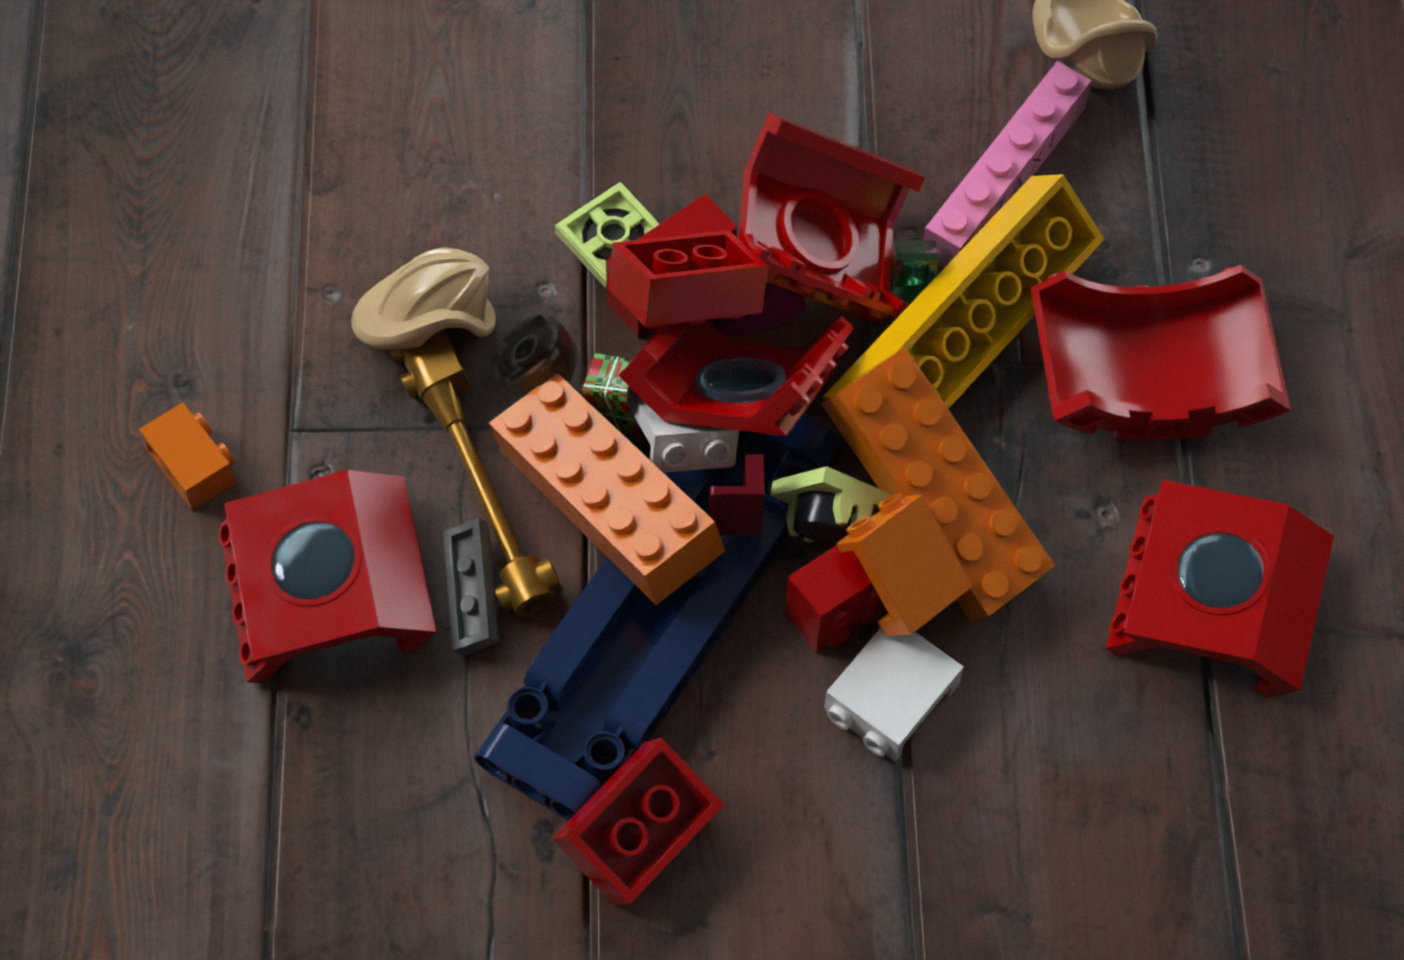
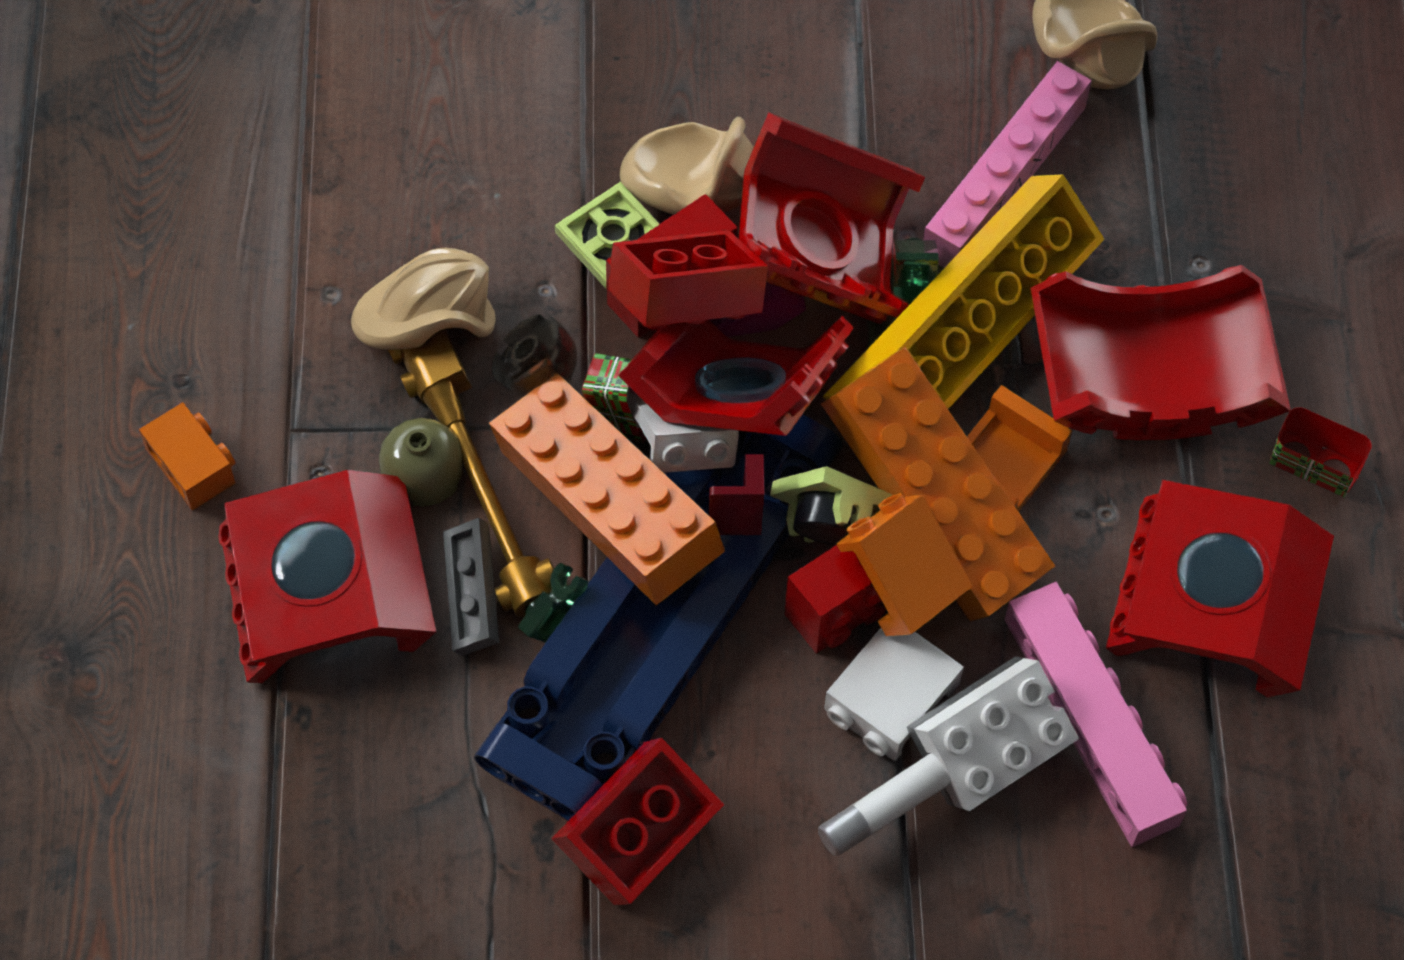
none -> olive cylinder [378,418,465,507]
none -> clear green plate [518,563,589,643]
none -> tan piece [620,116,754,214]
none -> white piece [818,657,1079,856]
none -> orange panel [967,385,1073,512]
none -> bright pink brick [1004,581,1187,847]
none -> red piece [1269,407,1372,497]

